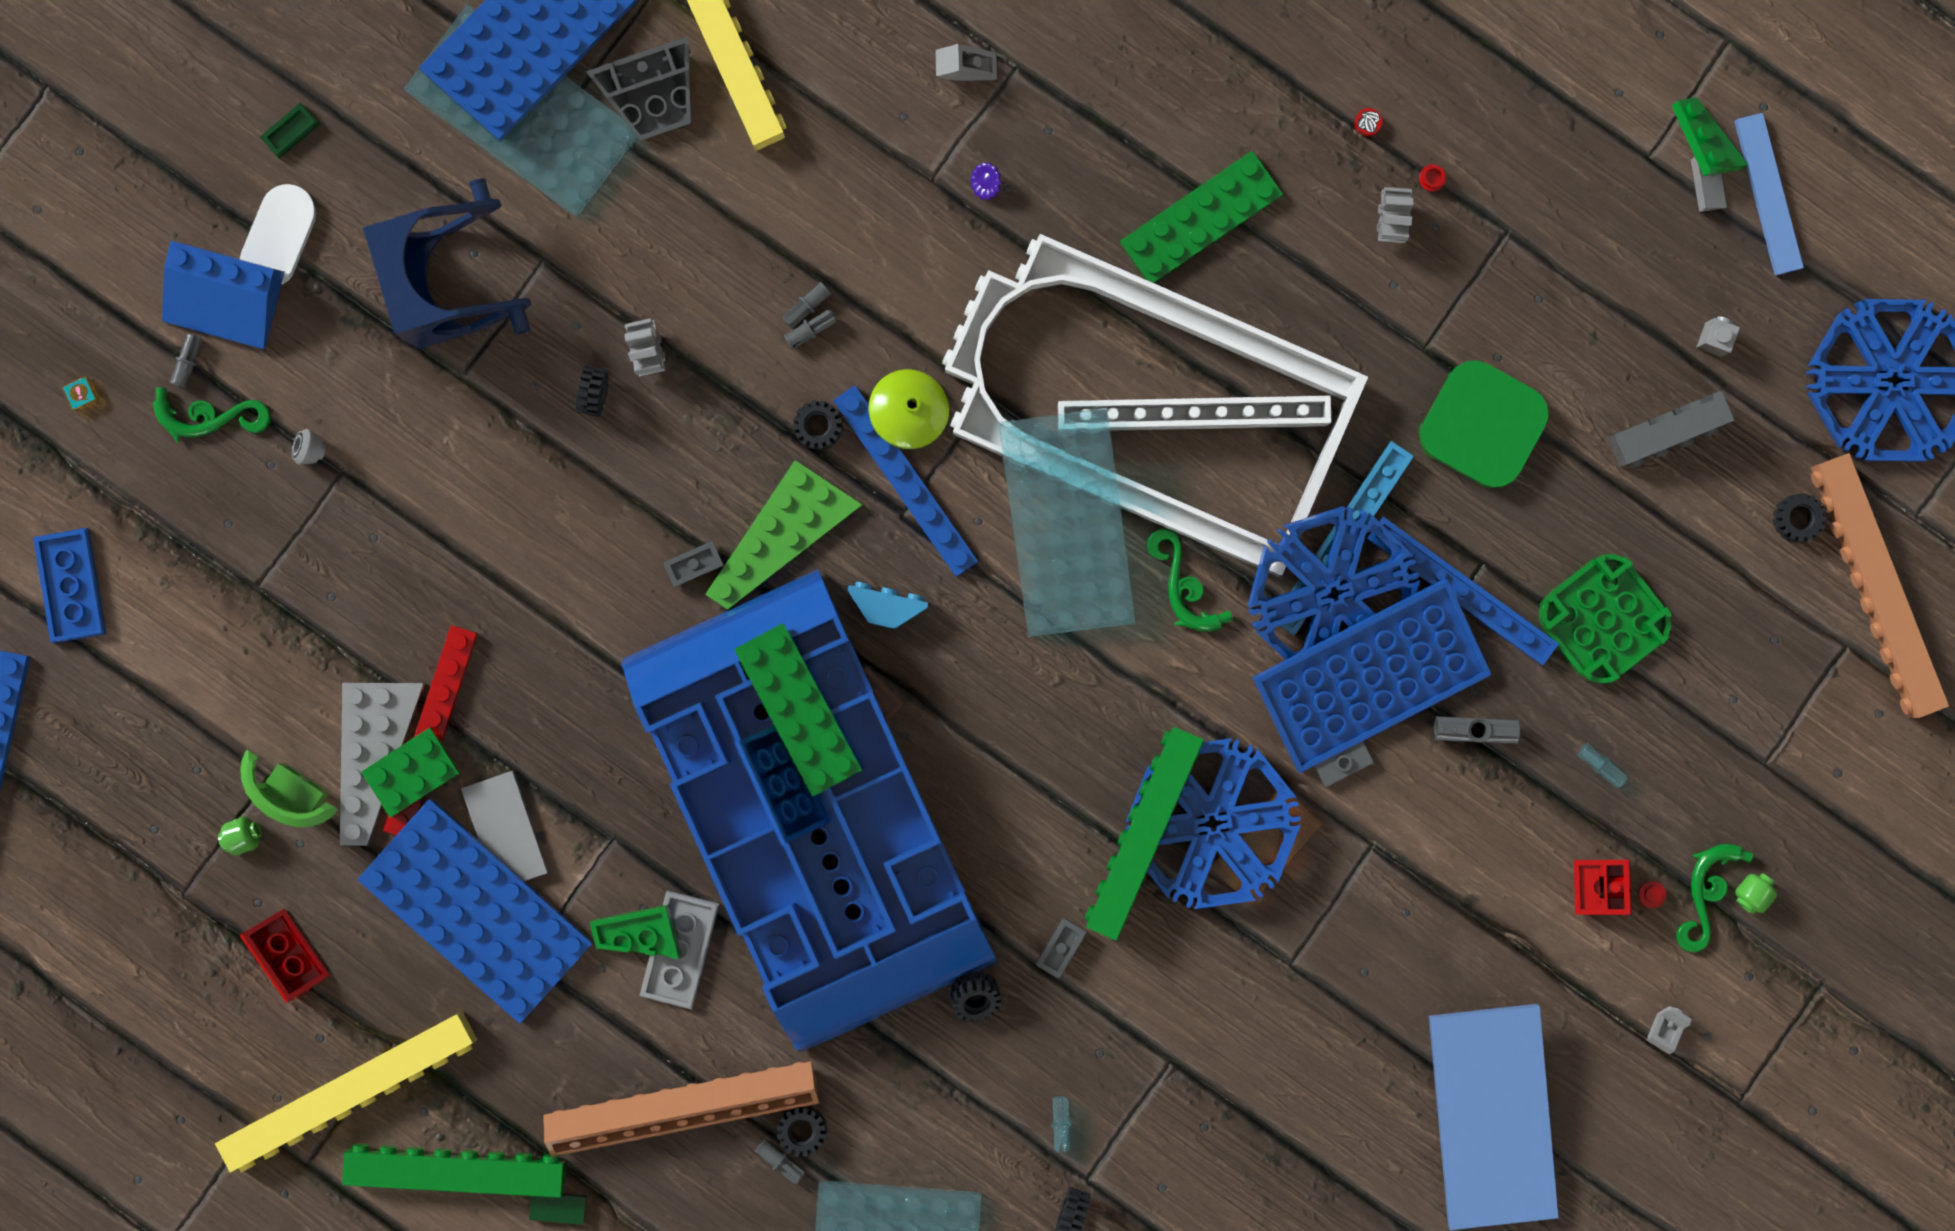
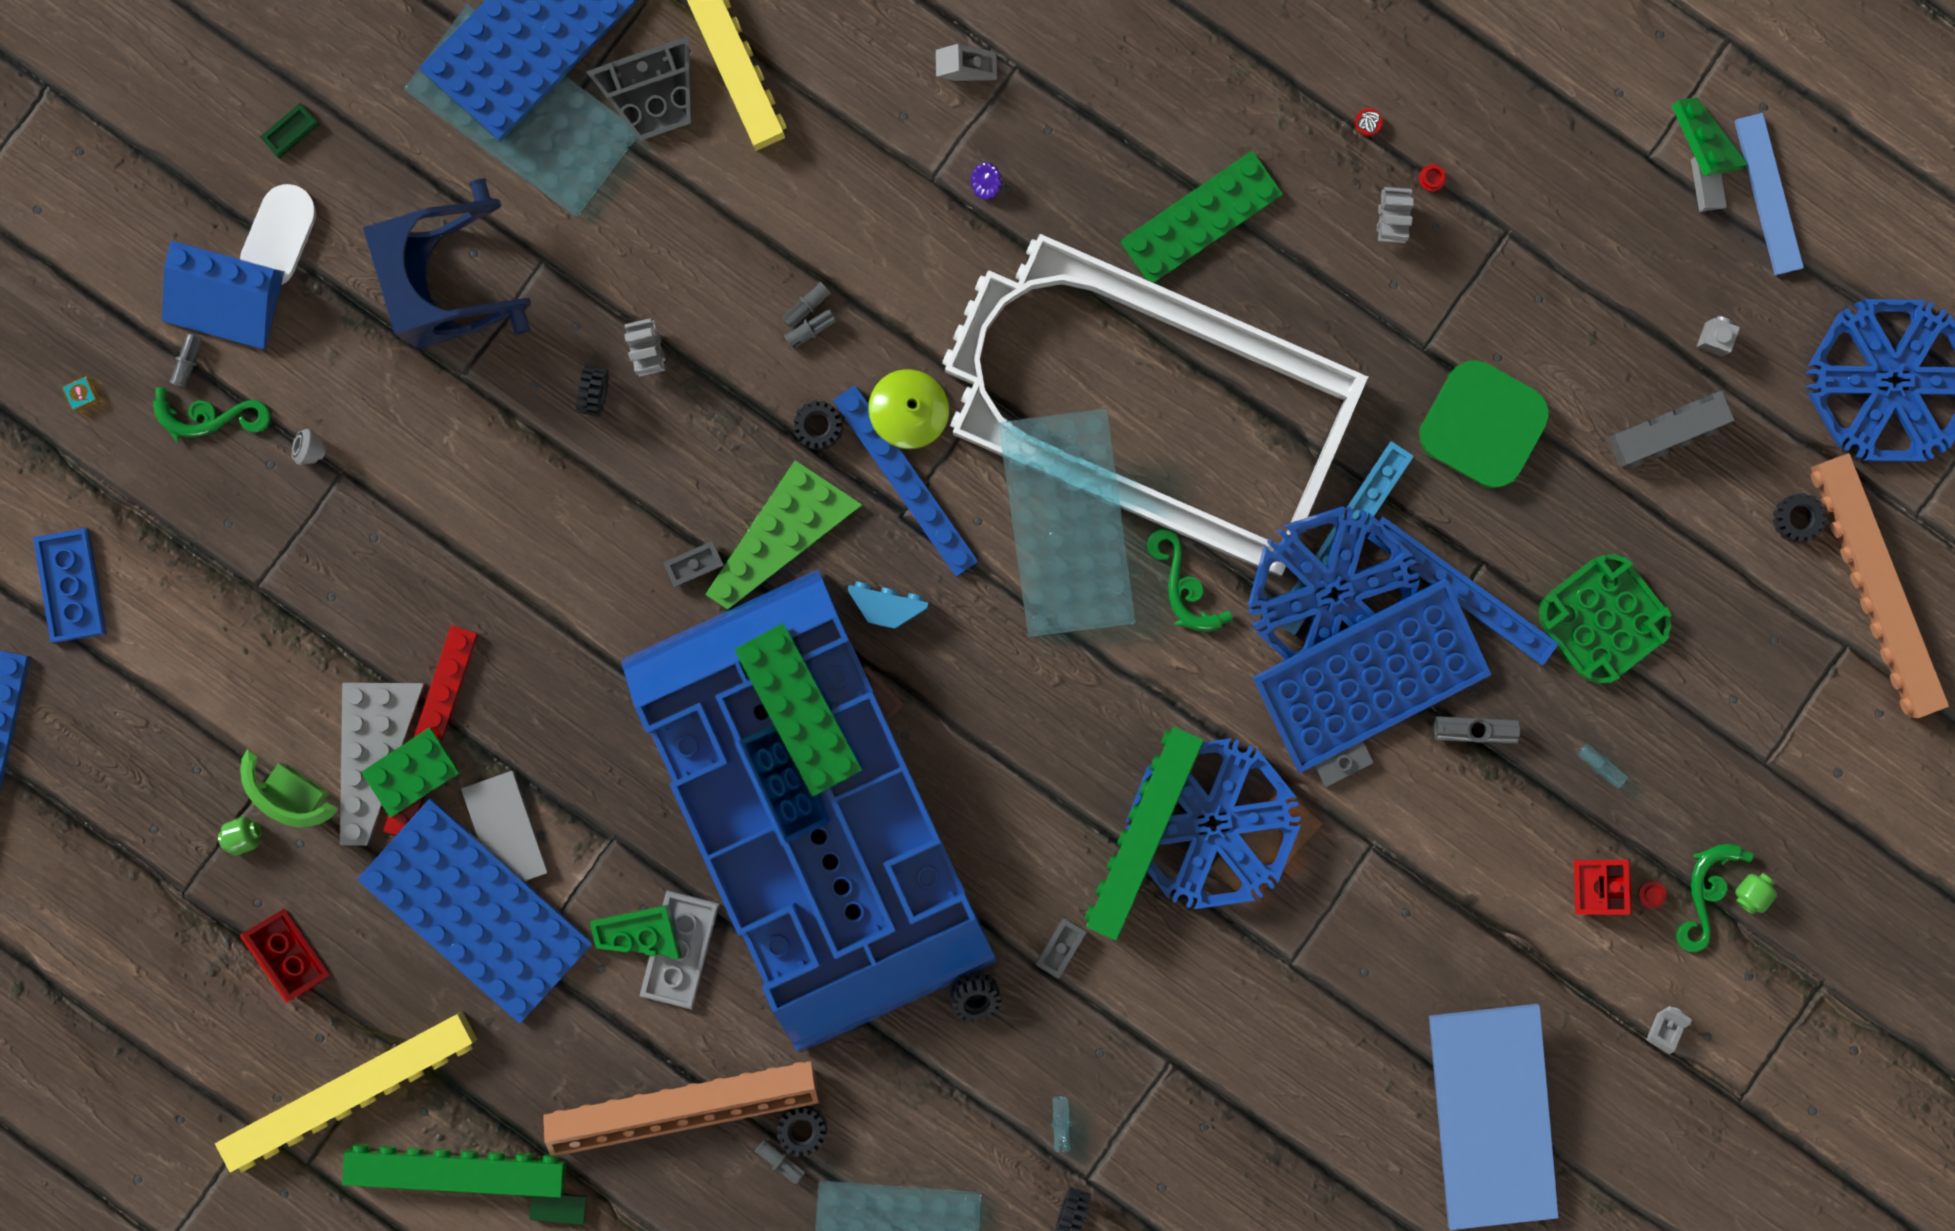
white brick [1058,396,1331,432] -> none

